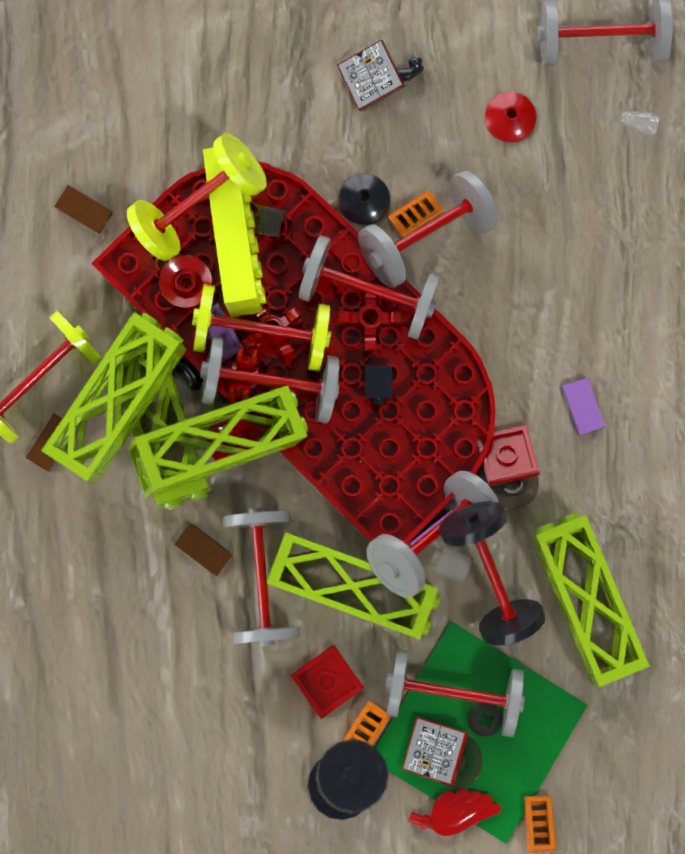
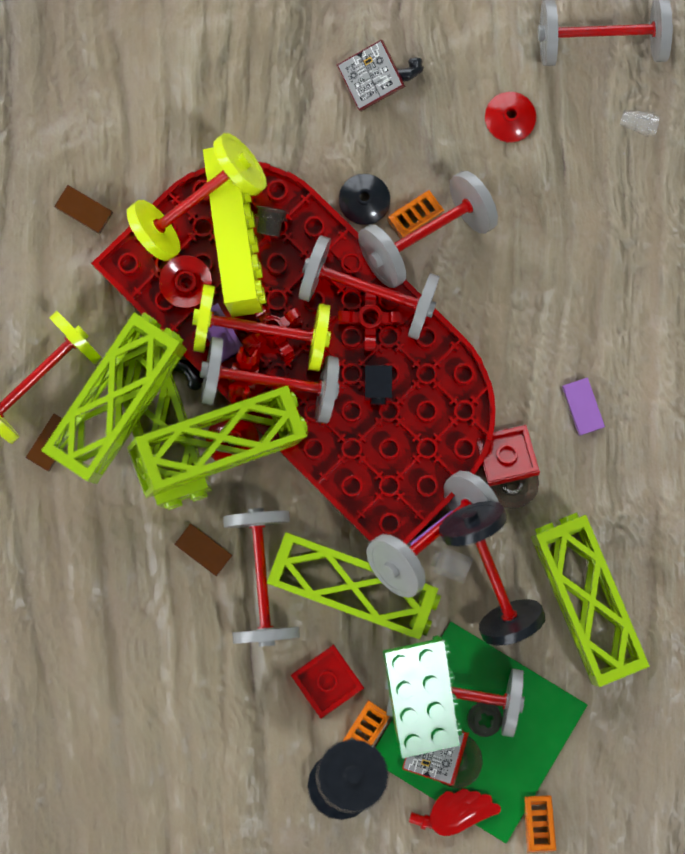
none -> bracket [383,635,462,759]

